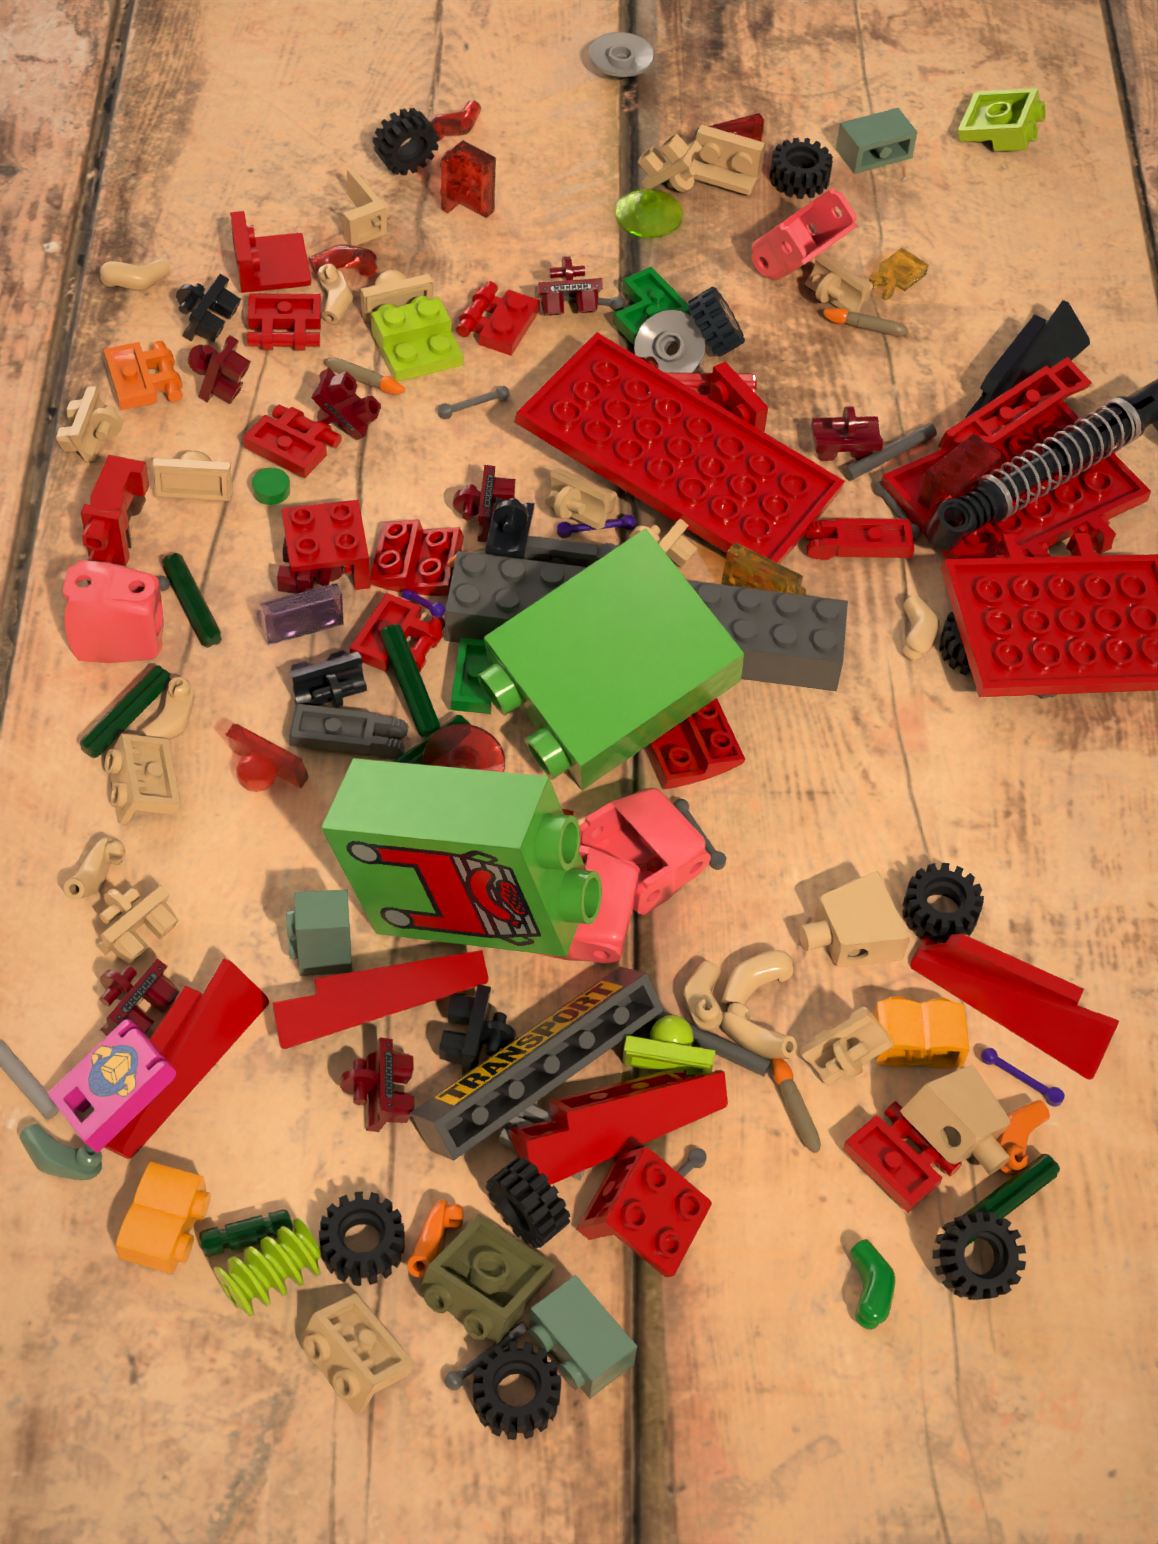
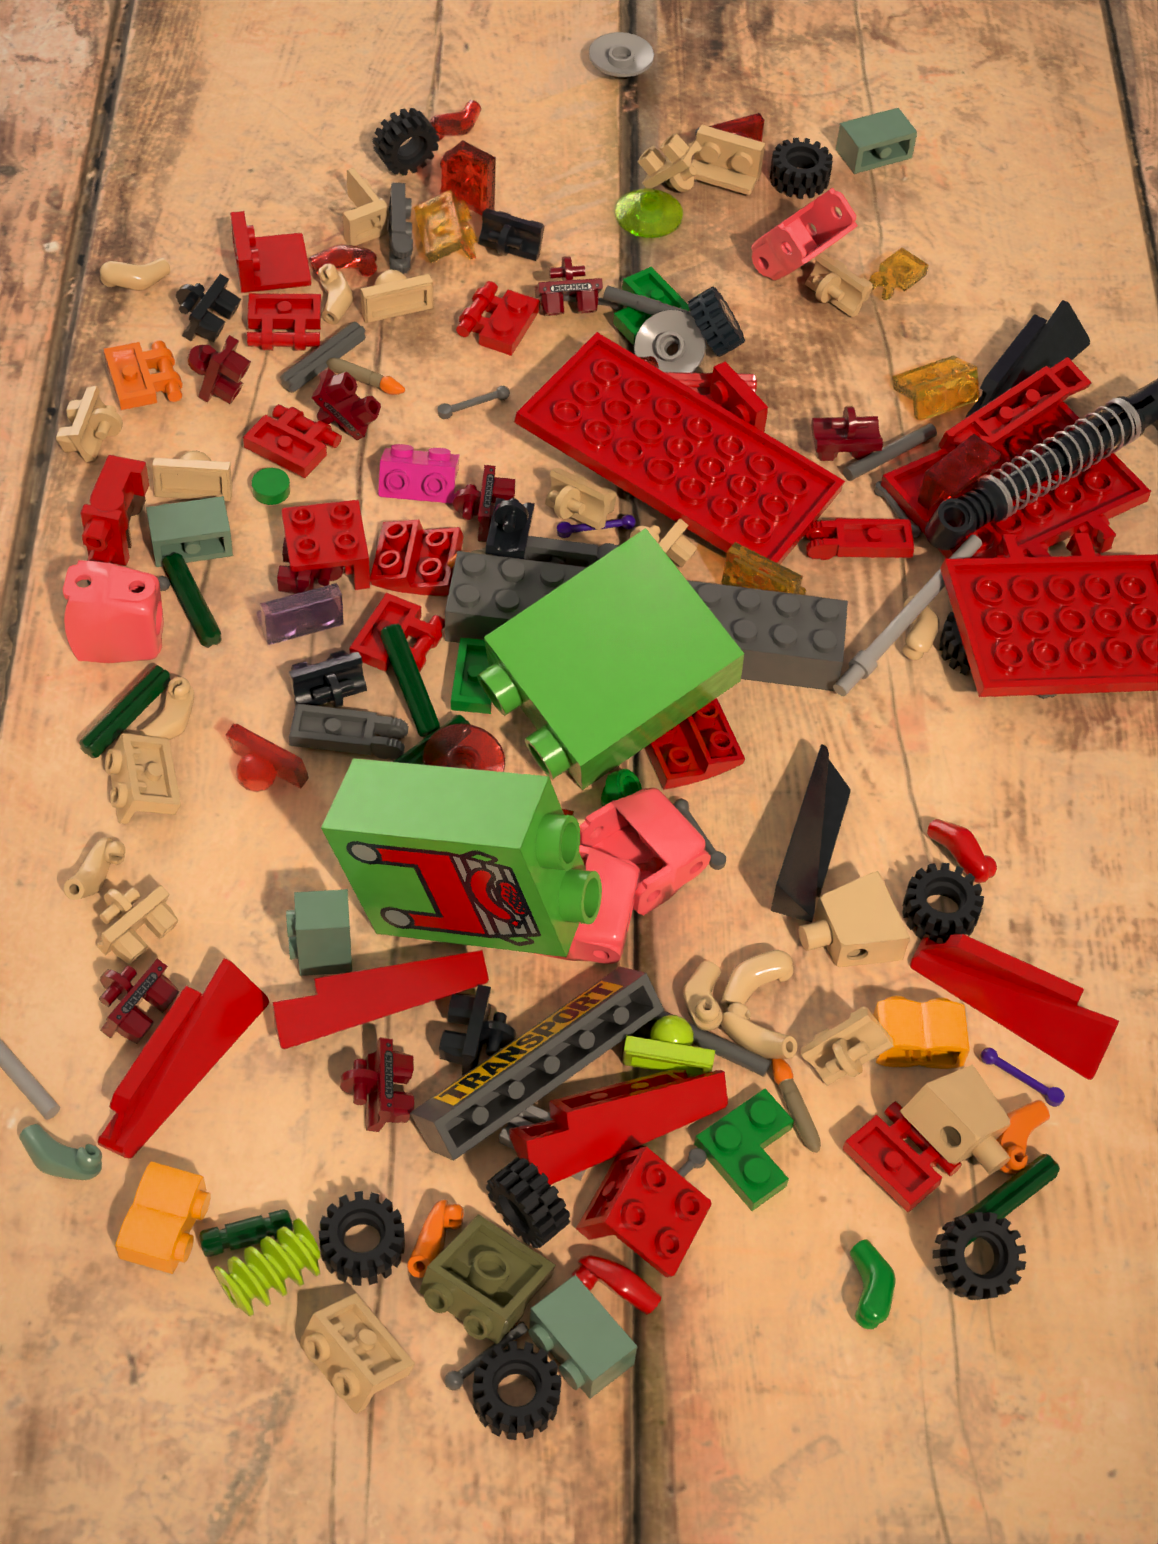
container [47,1019,176,1153] -> none
lime plate [371,296,464,382] -> none
dark purple hinge [401,589,445,618] -> none
dark tan piece [823,308,908,336] -> none
lime plate [958,88,1046,152] -> none
none -> sand green brick [146,496,233,567]
none -> dark grey axle [280,322,366,393]
none -> dark pink bracket [378,444,460,503]
none -> dark grey hinge [388,182,413,274]
none -> clear yellow bracket [414,190,478,263]
none -> black hips [478,208,545,261]
none -> red arm [572,1255,662,1315]
none -> green tile [601,769,642,807]
none -> dark grey piece [603,285,692,316]
none -> green plate [694,1088,794,1211]
none -> black wedge [771,744,851,923]
none -> light grey bar [833,535,982,696]
none -> clear yellow bracket [892,355,979,421]
none -> red arm [927,819,997,883]

